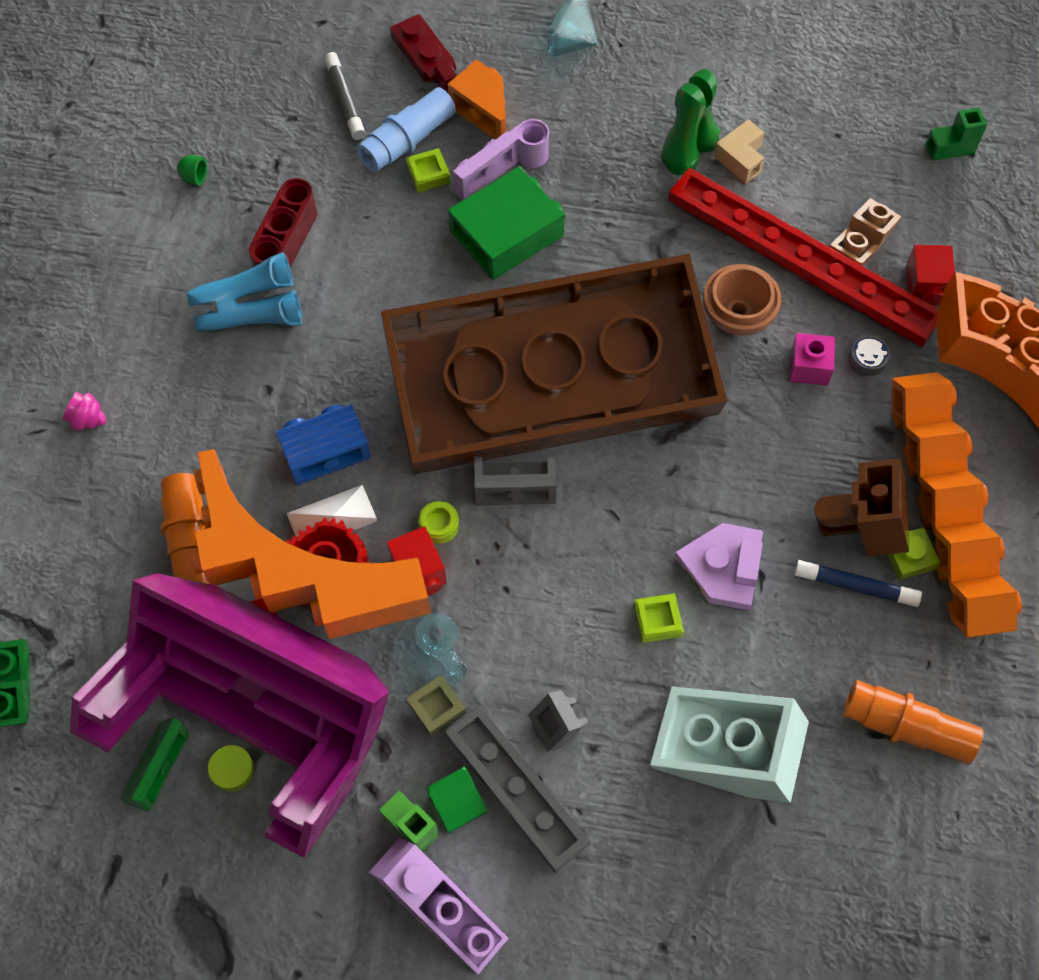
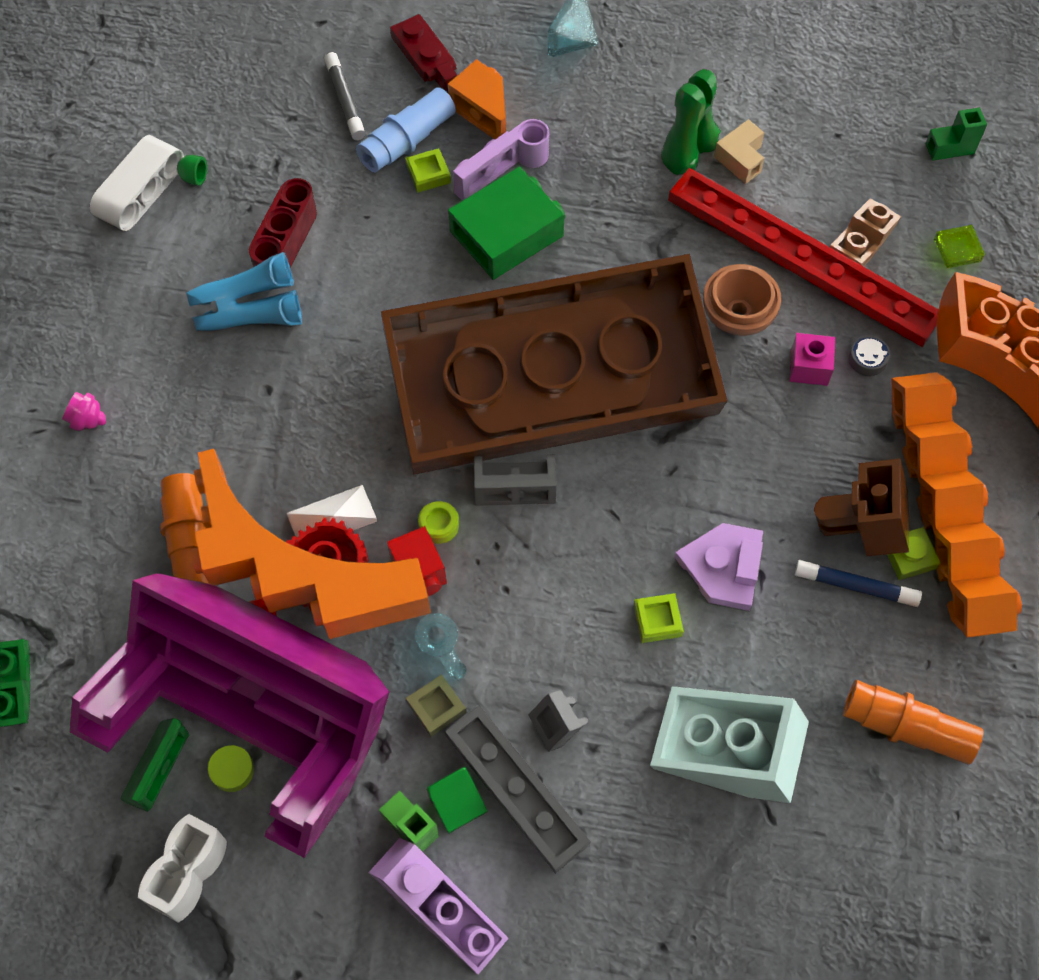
blue brick [276,404,371,485] -> none
red brick [906,244,955,306] -> none
none -> white beam [90,135,184,231]
none -> white brick [138,814,227,922]
none -> clear neon green tile [934,225,985,269]

